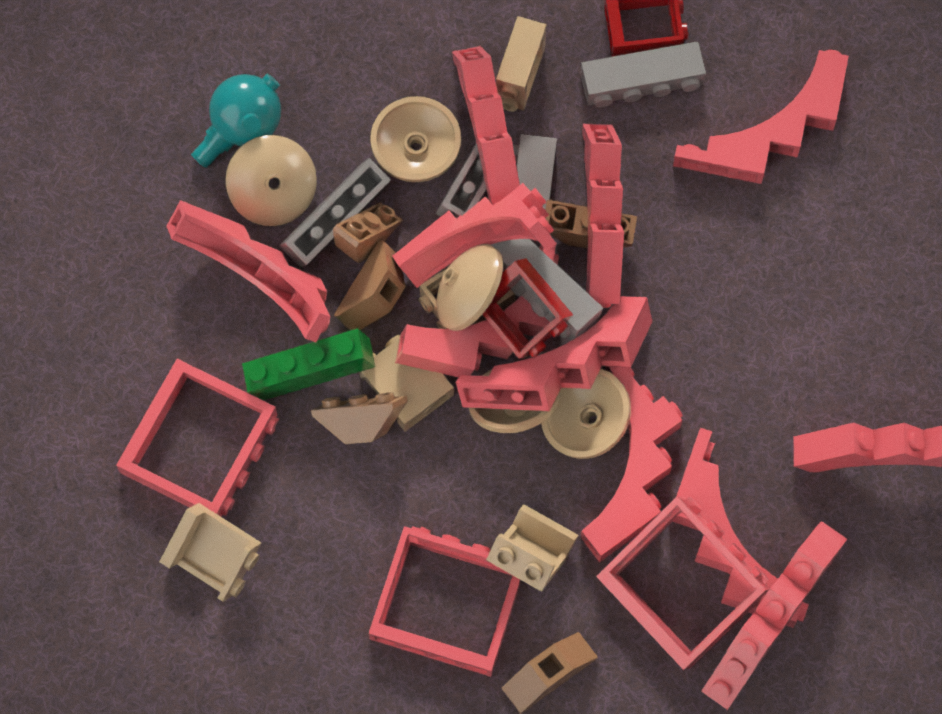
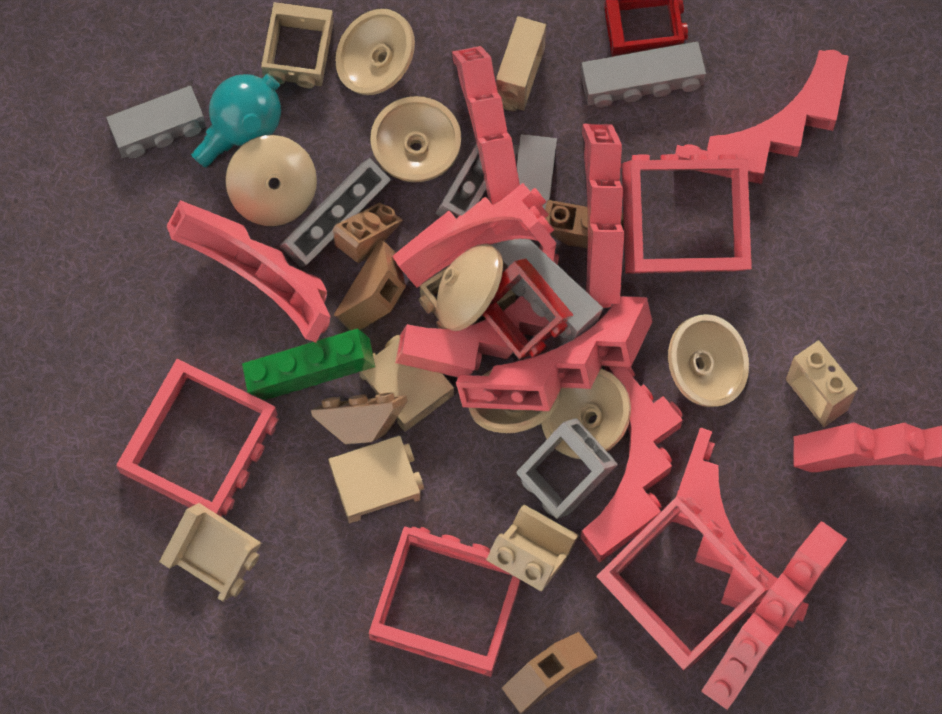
none -> light grey brick [106,85,206,158]
none -> tan window [261,2,334,88]
none -> tan panel [328,436,424,524]
none -> tan dish [336,9,415,95]
none -> light grey window [516,418,618,519]
none -> coral window [621,154,752,274]
none -> tan dish [668,314,749,407]
none -> tan window [786,340,858,427]

